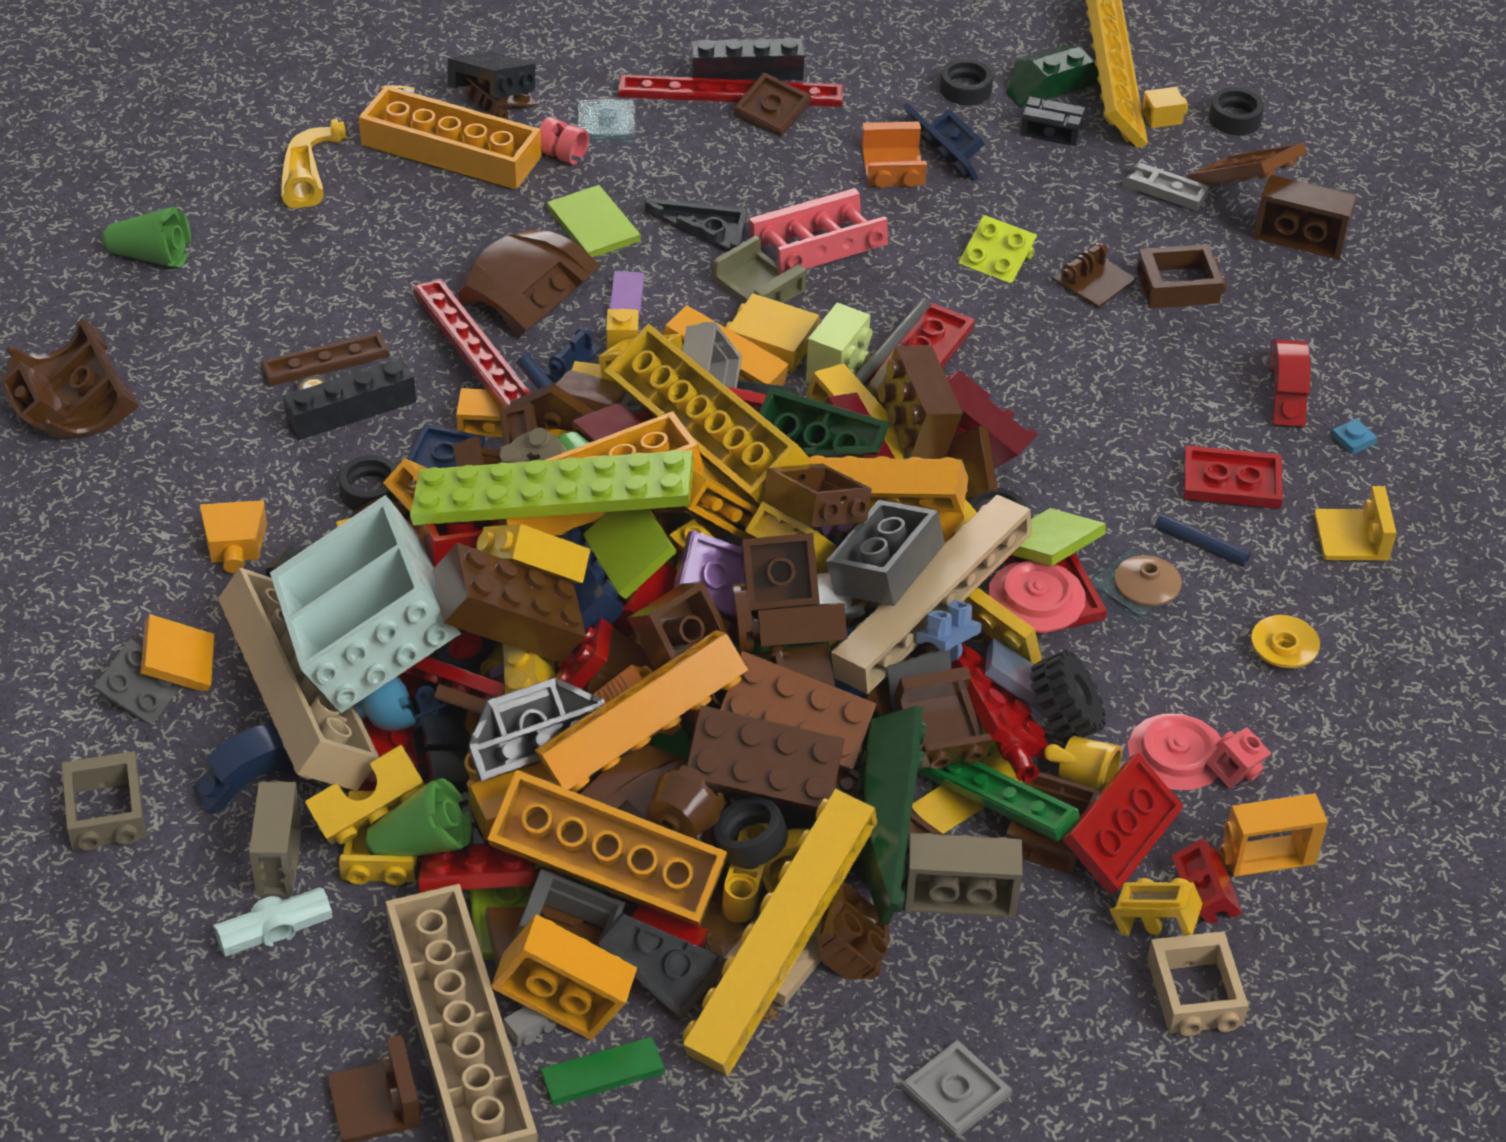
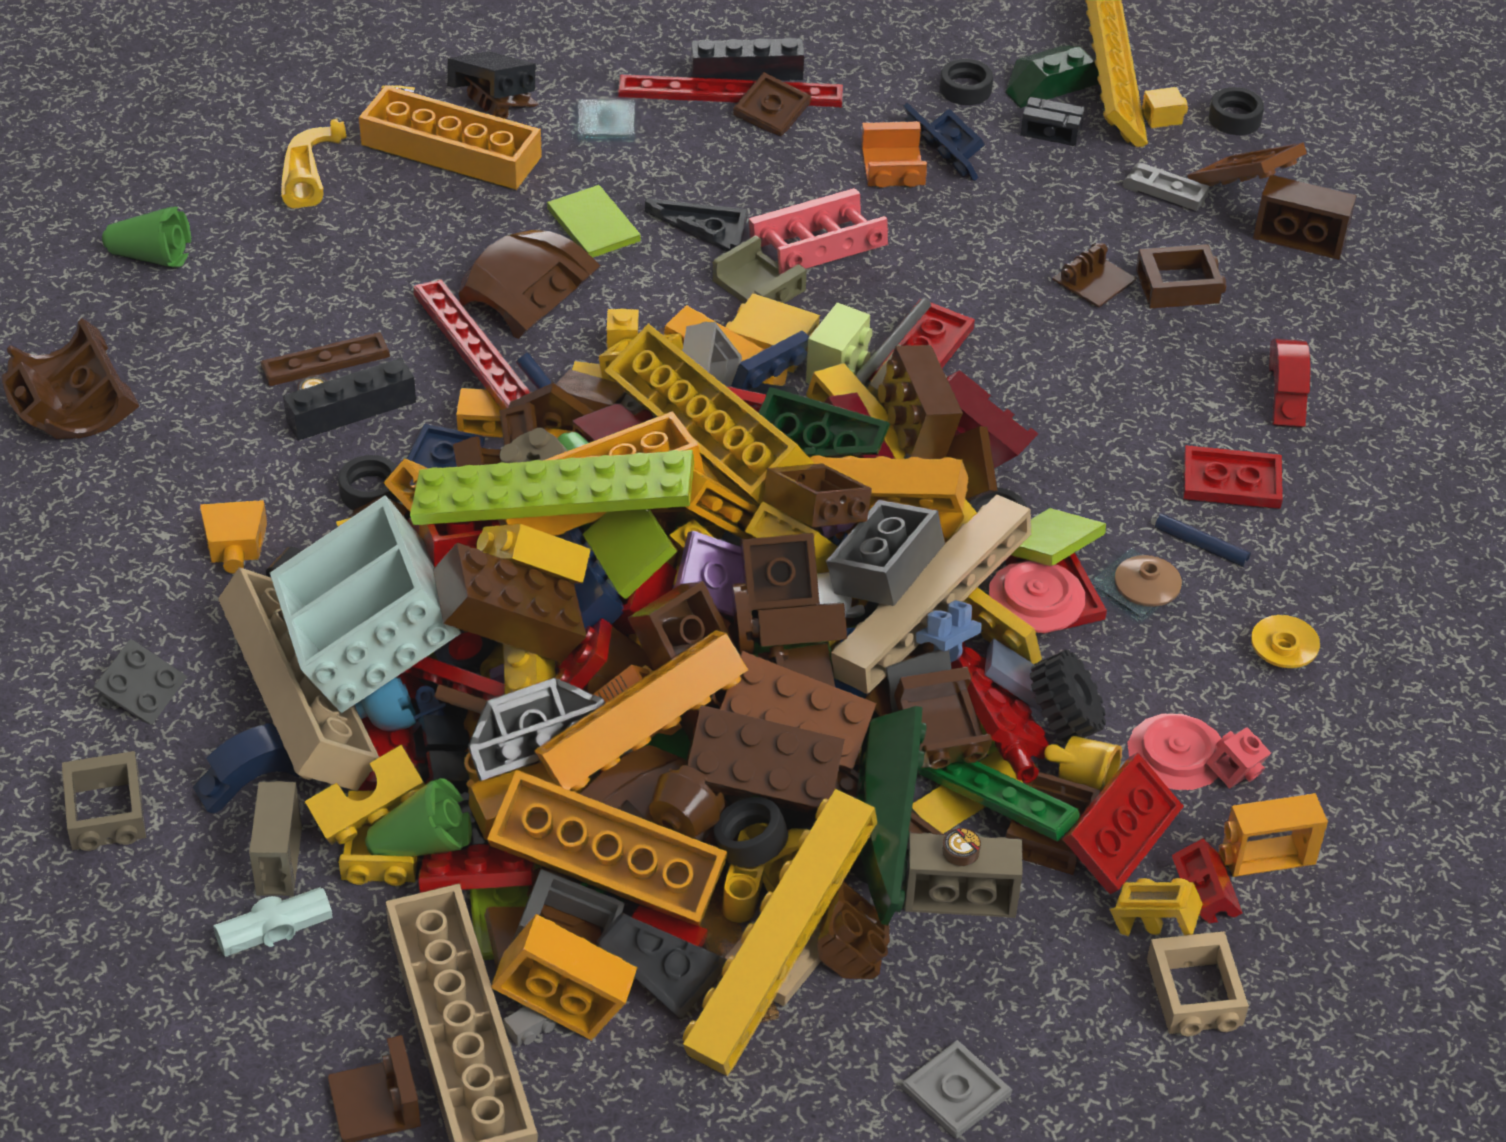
light orange tile [140,614,215,691] -> none
coral wheel [539,117,589,165] -> none
green tile [541,1037,664,1107] -> none
dark blue hinge [543,328,601,381] -> none
medium lavender tile [610,271,645,319] -> none
neon yellow hinge [958,215,1037,283] -> none
yellow bracket [1314,486,1397,561] -> none
dark azure plate [1331,418,1377,455] -> none
none -> dark blue plate [731,331,809,390]
none -> tile [942,828,981,866]

